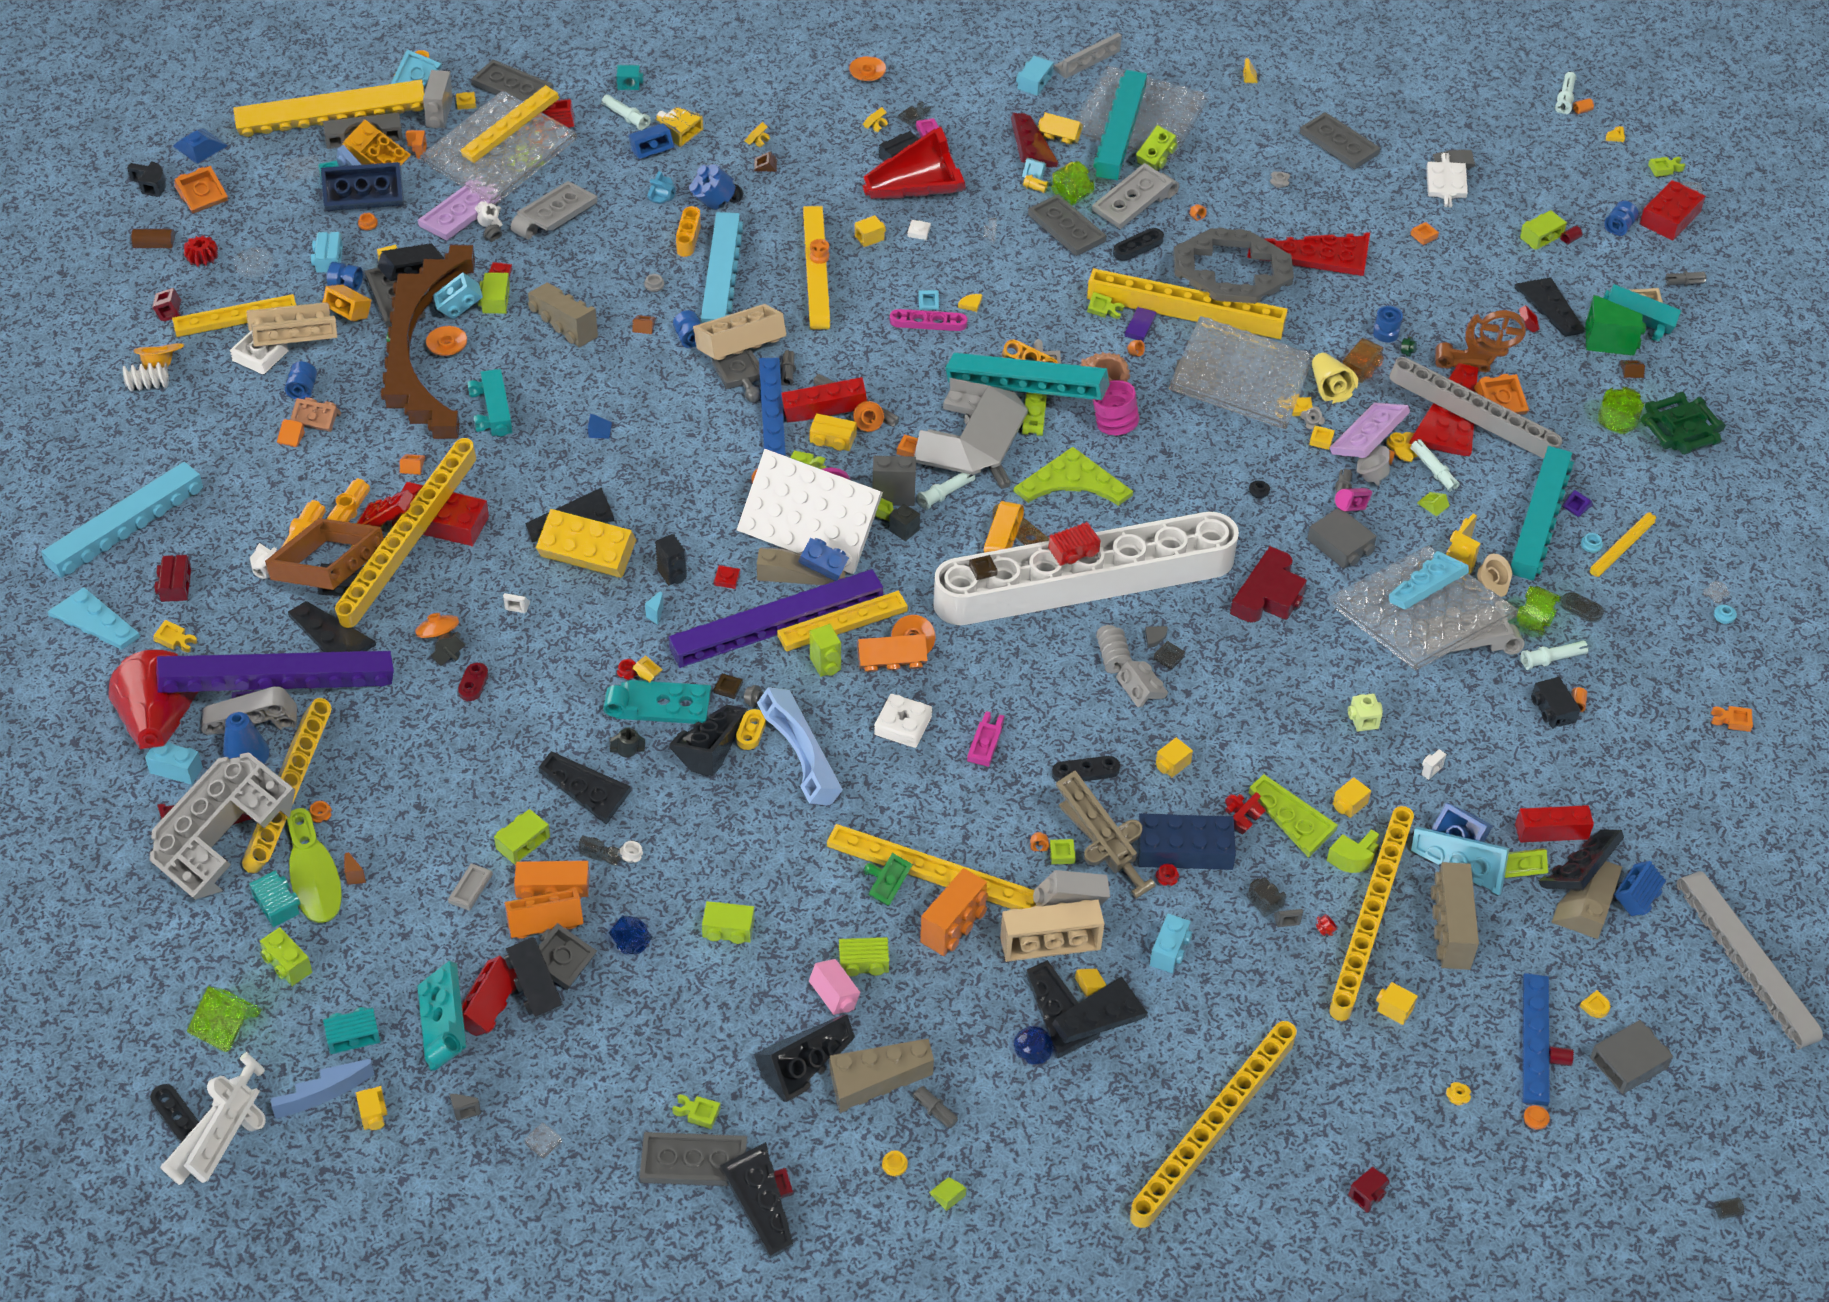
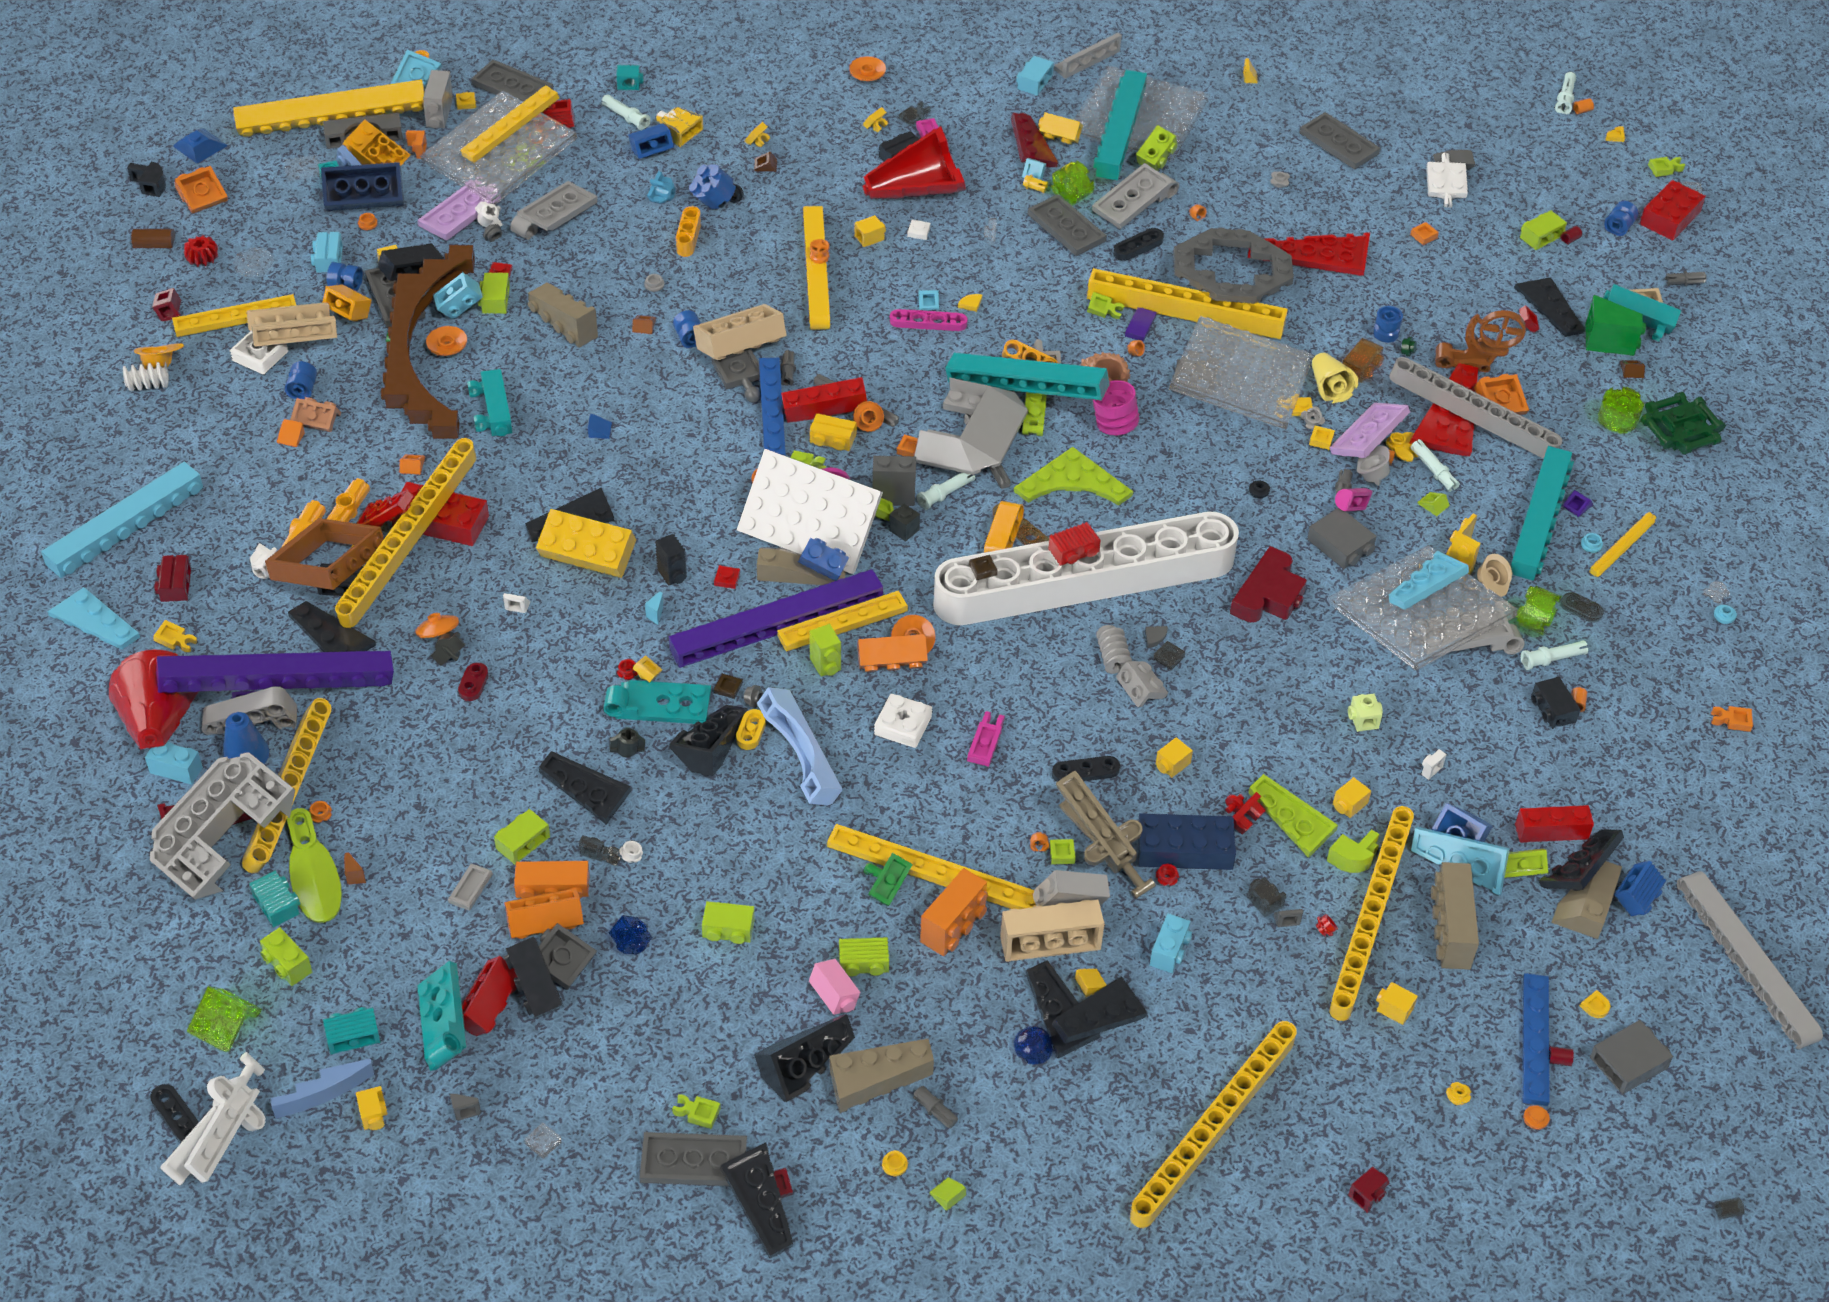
medium azure brick [701,212,744,324] -> none

